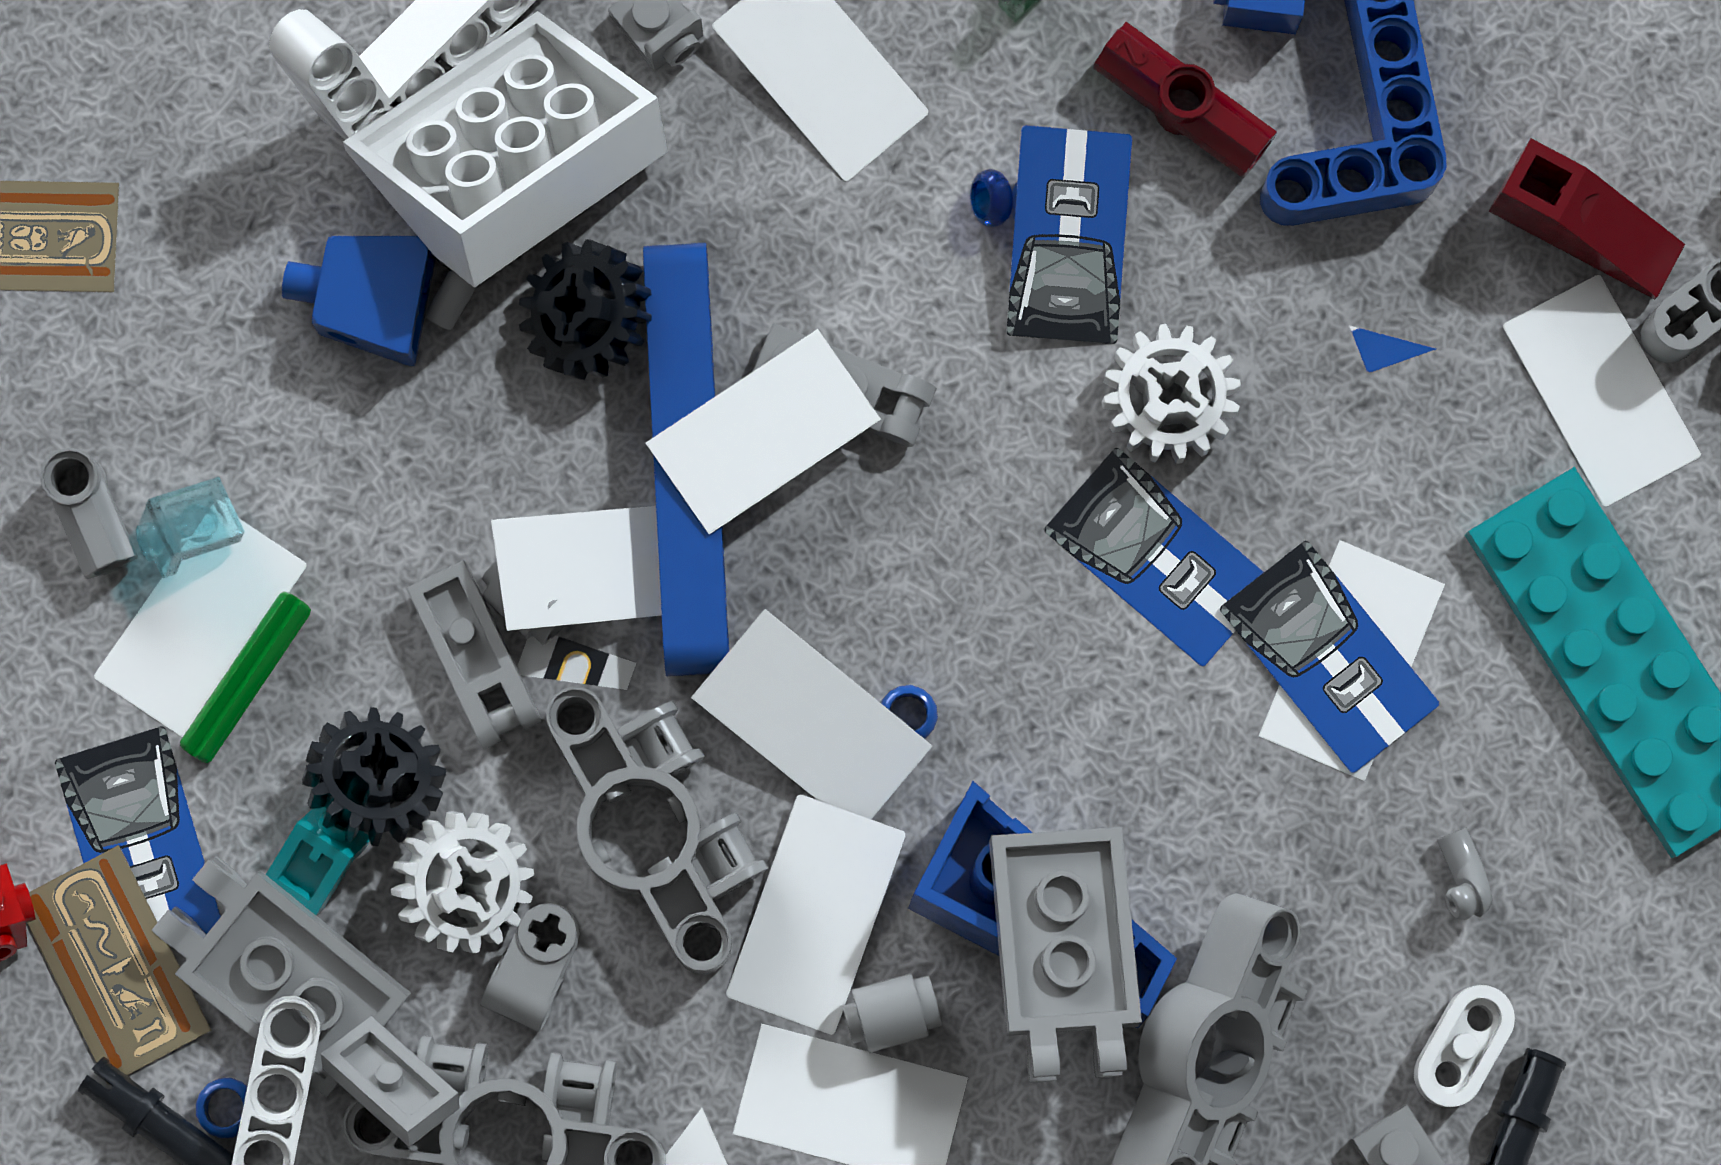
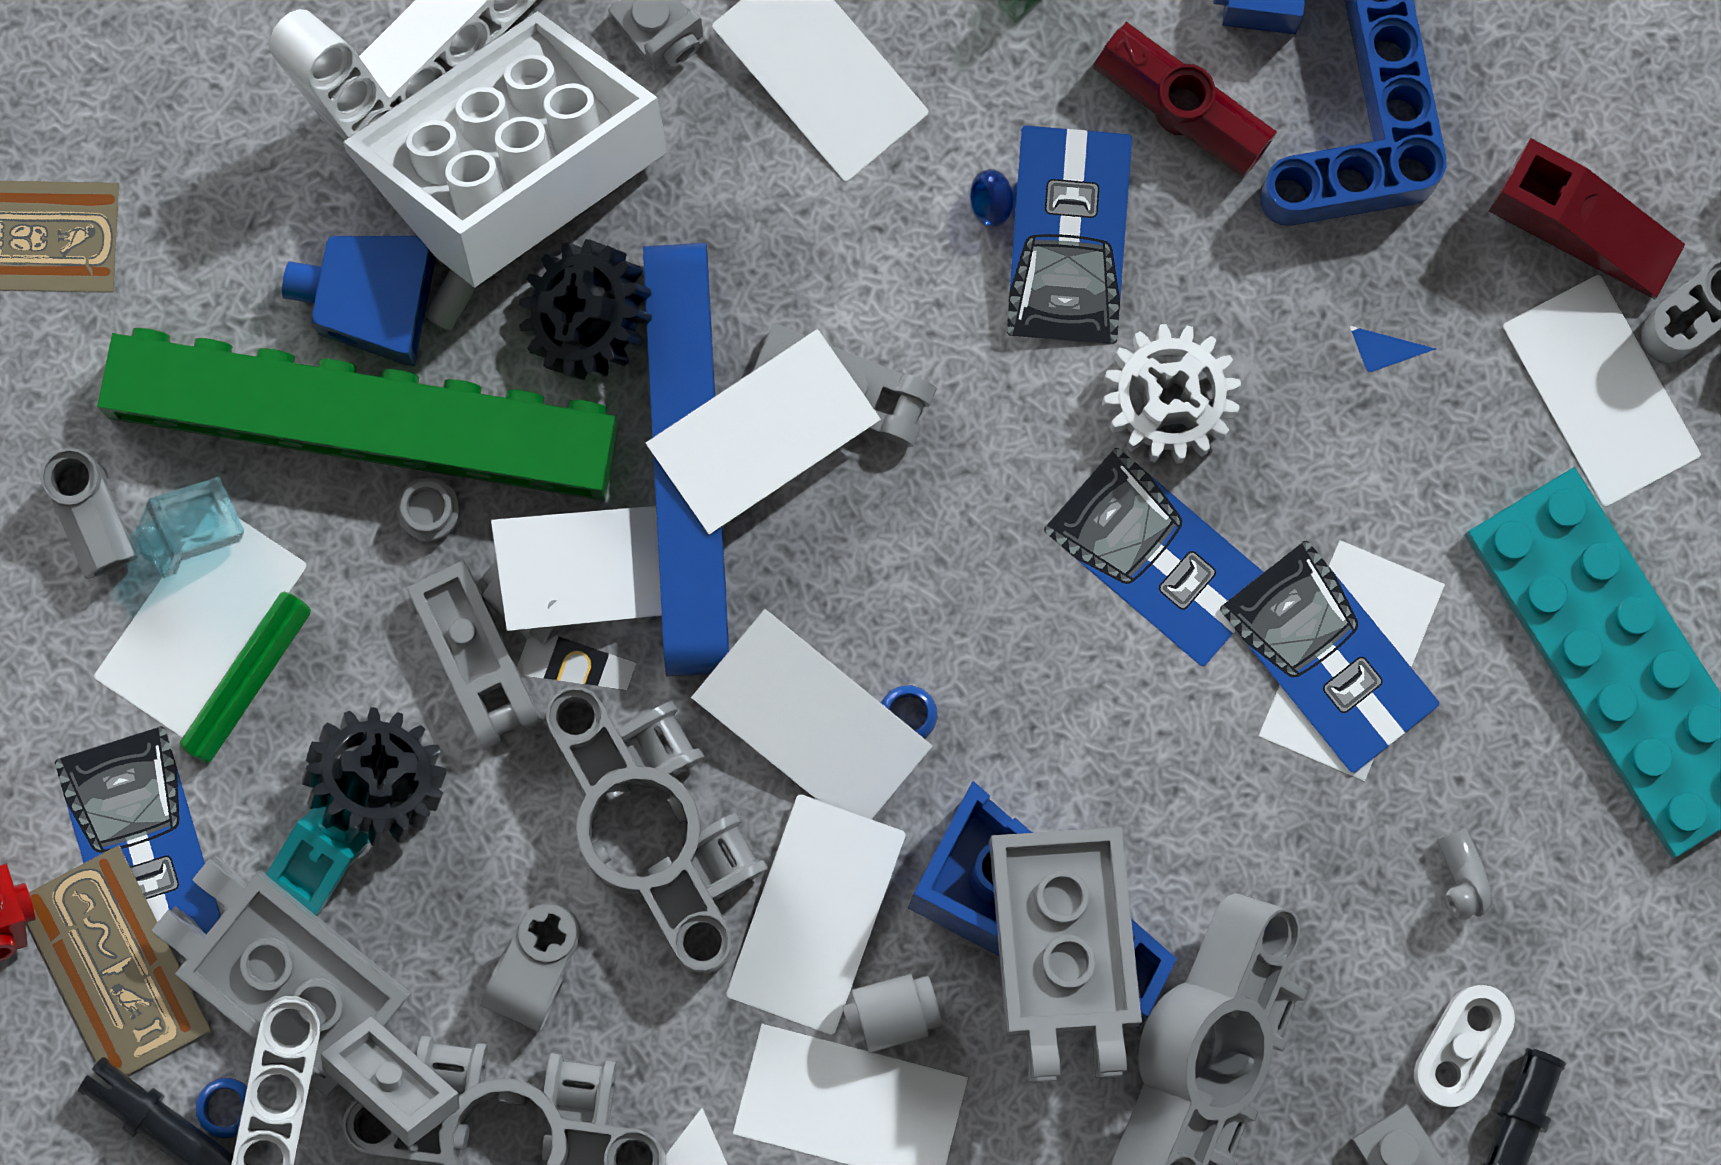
white gear [391,811,534,953] -> none
none -> green brick [97,328,619,501]
none -> light grey plate [396,477,460,541]

